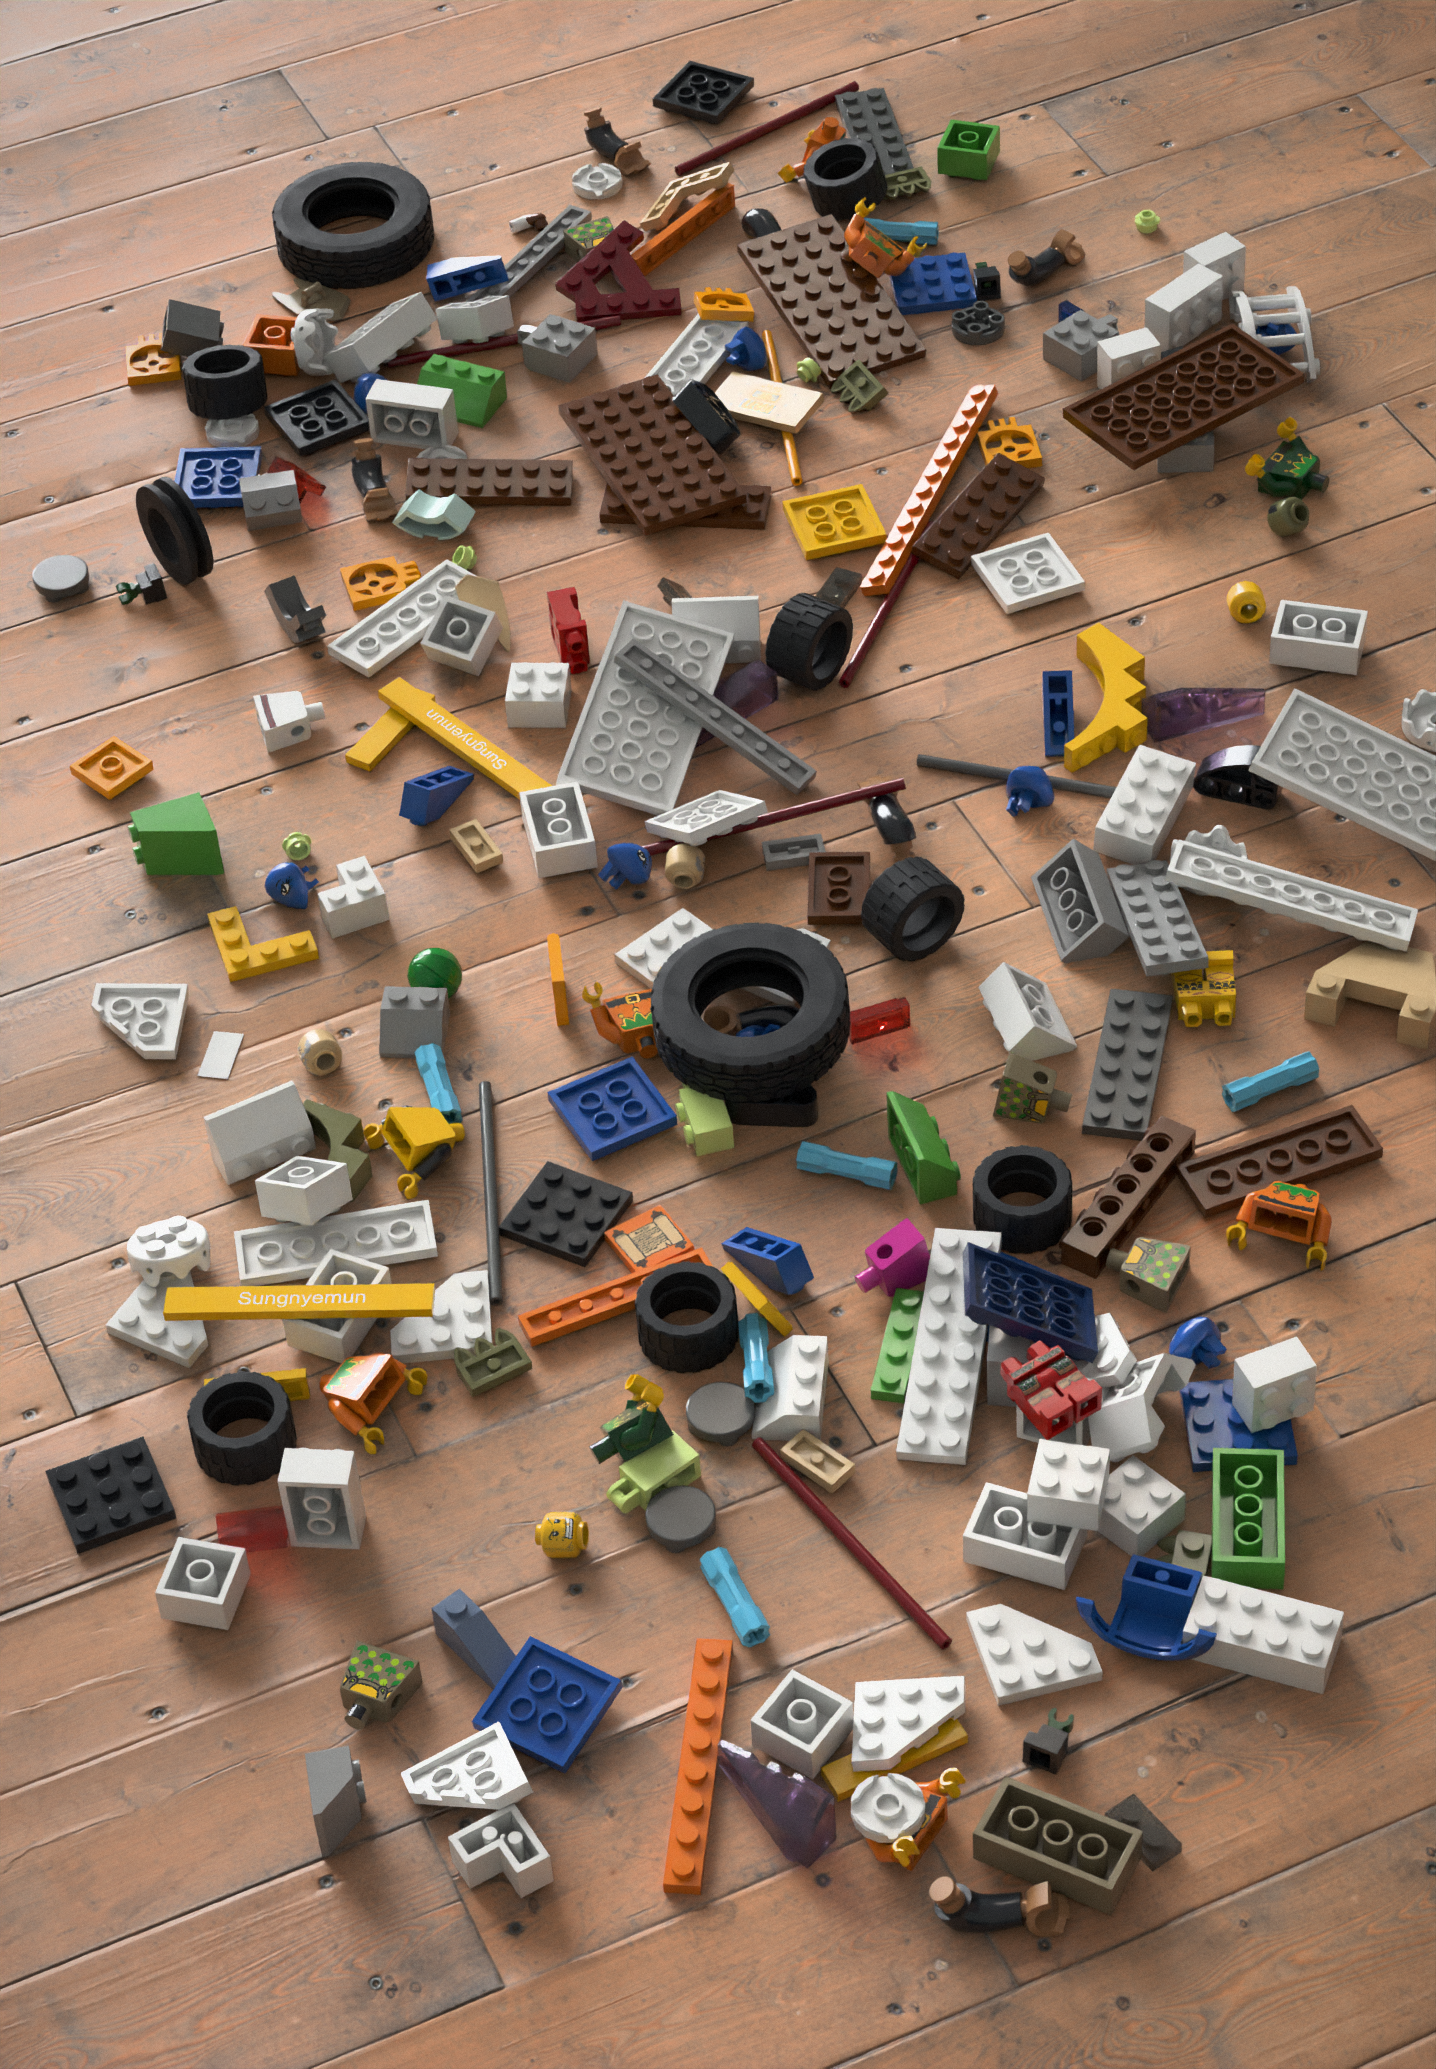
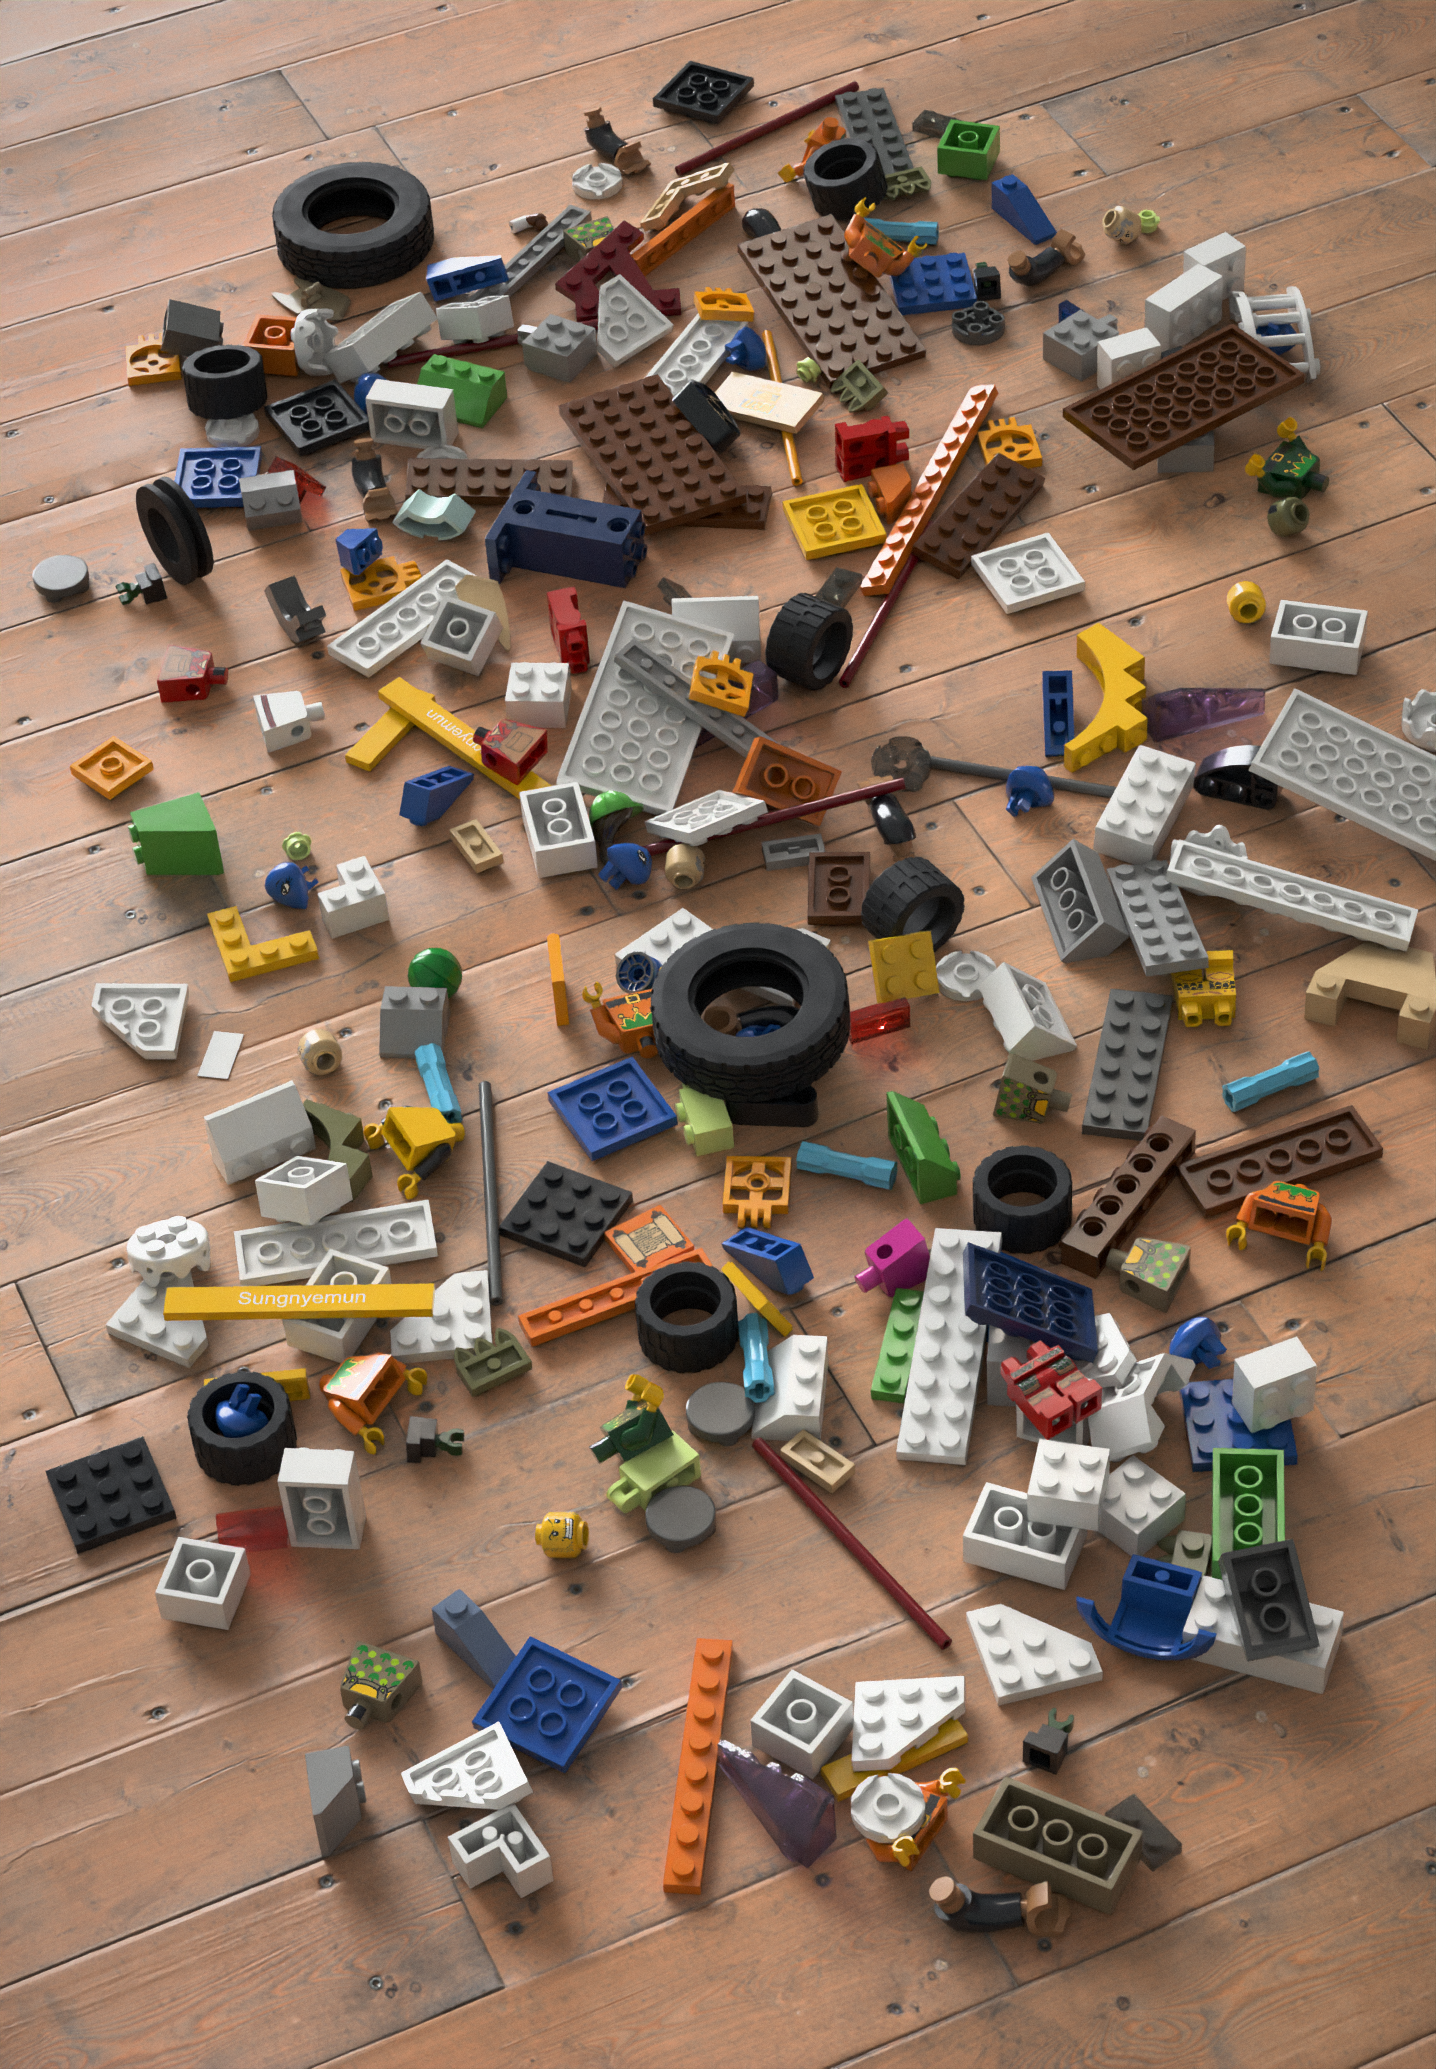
yellowish green plate [452,545,477,570] -> none
medium azure axle [699,1547,771,1647] -> none
none -> red torso [157,645,228,703]
none -> blue piece [216,1384,269,1438]
none -> blue slope [335,528,383,575]
none -> piece [406,1416,464,1463]
none -> torso [473,719,548,785]
none -> dark blue brick [485,470,648,588]
none -> piece [589,791,644,866]
none -> white plate [597,274,673,367]
none -> blue wheel [616,952,663,994]
none -> light orange piece [689,650,753,717]
none -> light orange piece [722,1156,792,1228]
none -> orange slope [732,736,842,827]
none -> red hips [835,416,909,482]
none -> orange slope [868,463,911,524]
none -> yellow plate [868,931,940,1003]
none -> clear smoke plate [871,736,931,792]
none -> clear smoke plate [912,110,962,139]
none -> white tile [936,951,997,1001]
none -> blue slope [991,174,1057,245]
none -> tan head [1102,206,1142,245]
none -> dark grey slope [1218,1539,1320,1662]

